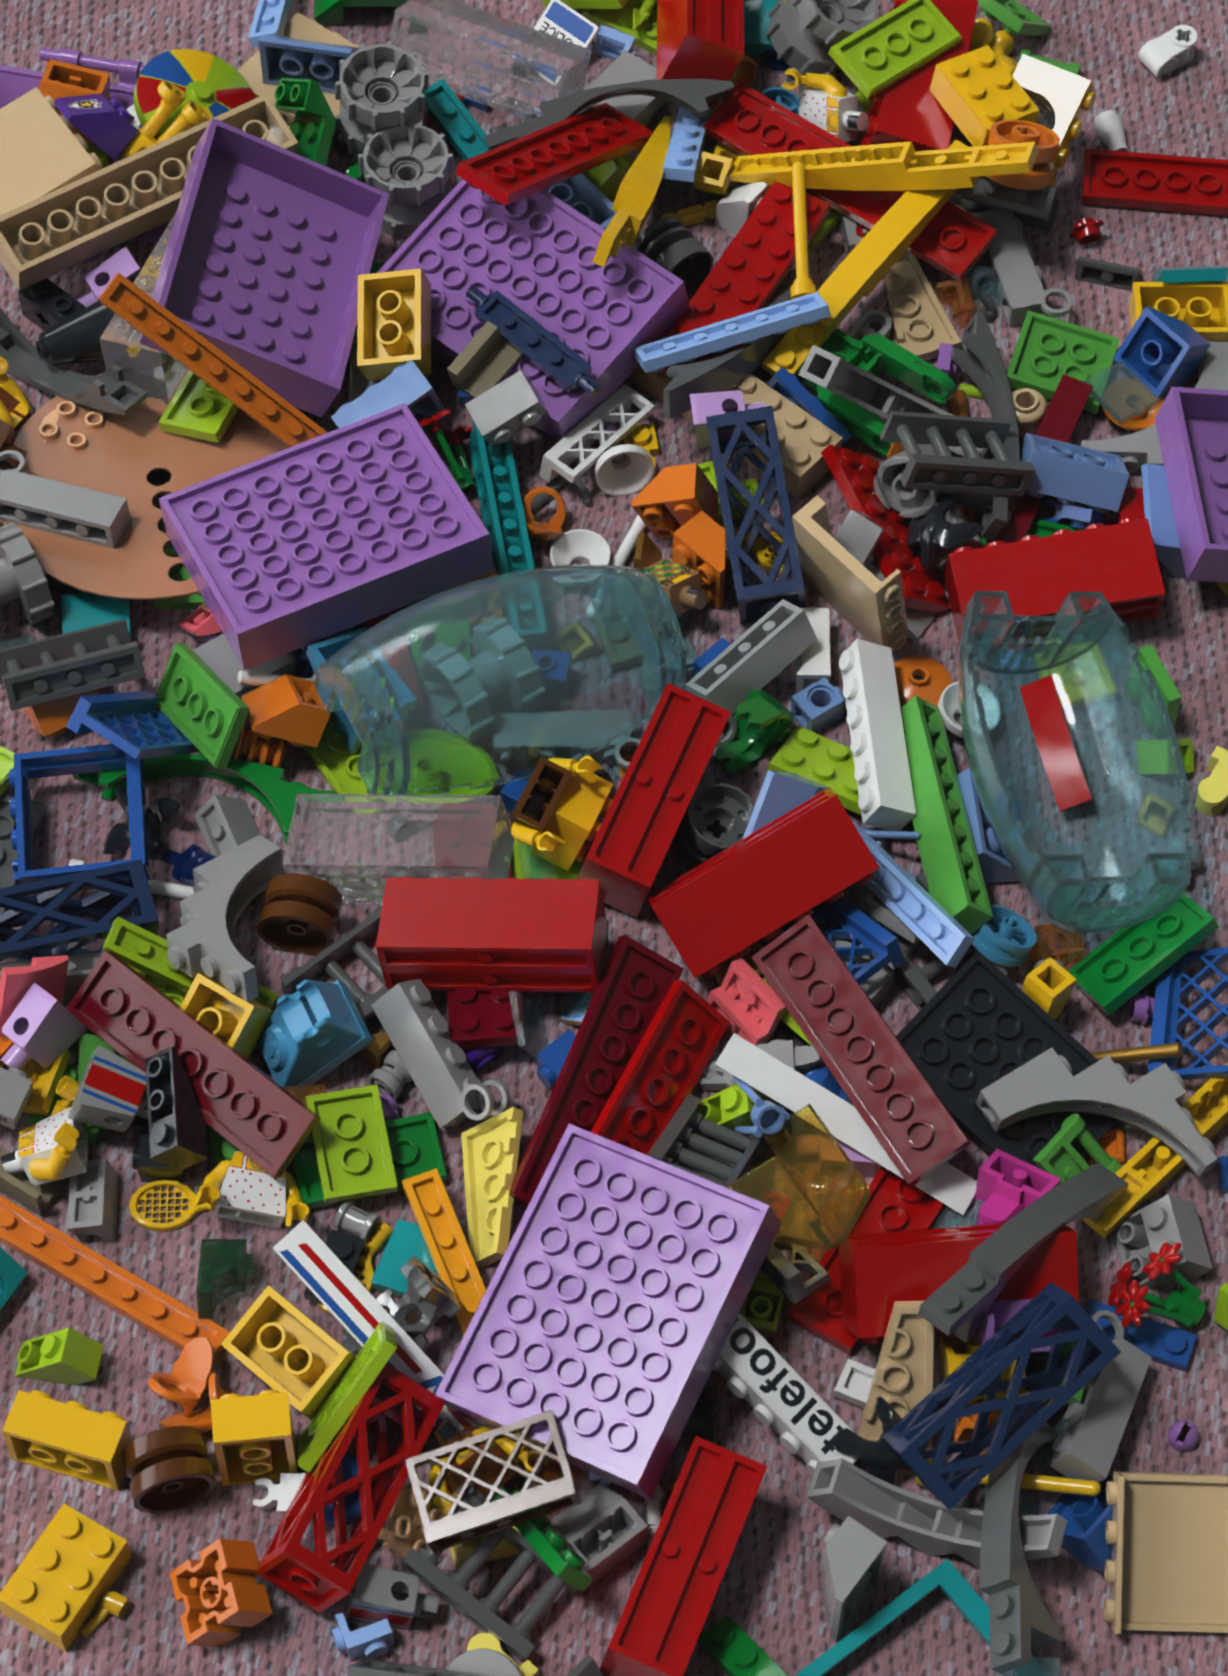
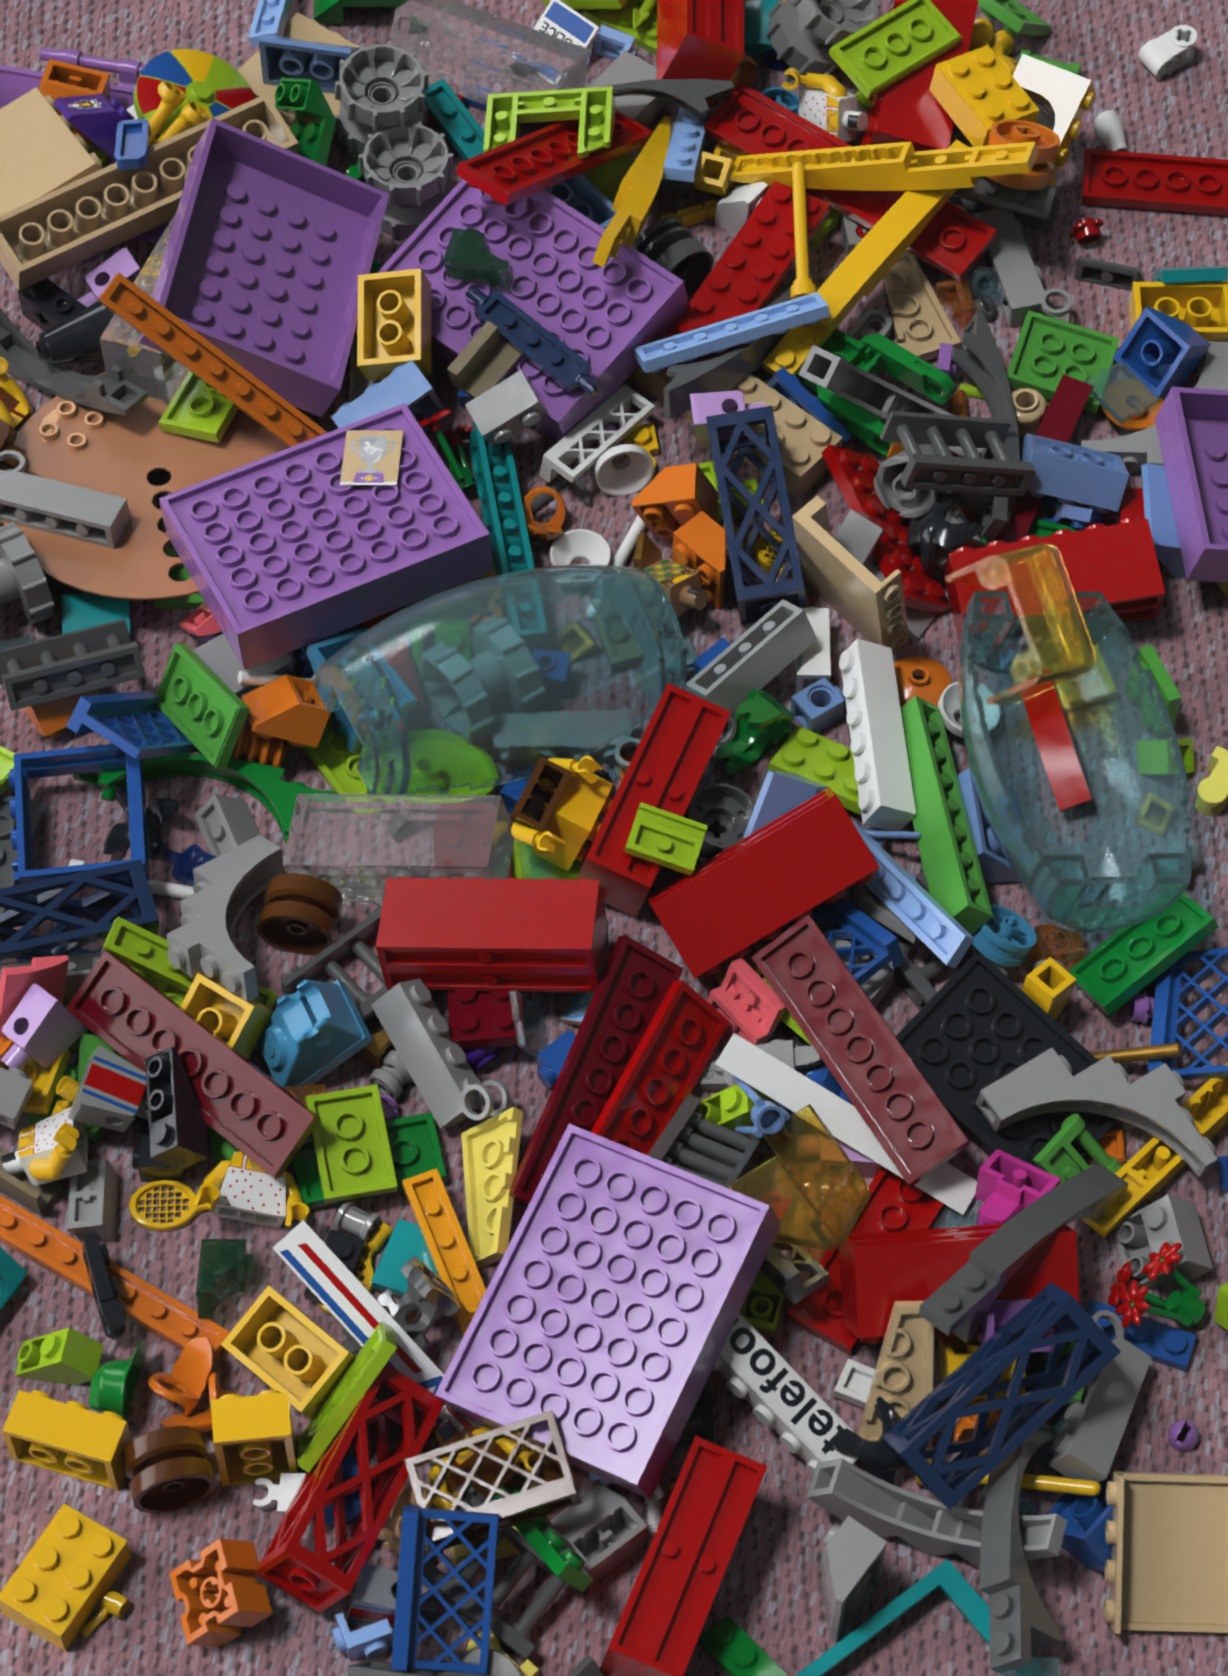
none -> black hinge [82,1232,126,1340]
none -> green piece [88,1339,147,1421]
none -> blue piece [114,119,151,170]
none -> sticker [340,430,403,485]
none -> blue fence [391,1504,499,1674]
none -> clear green arch [443,228,513,289]
none -> lime wedge [483,86,616,159]
none -> lime plate [624,802,708,876]
none -> clear yellow windscreen [945,544,1096,705]

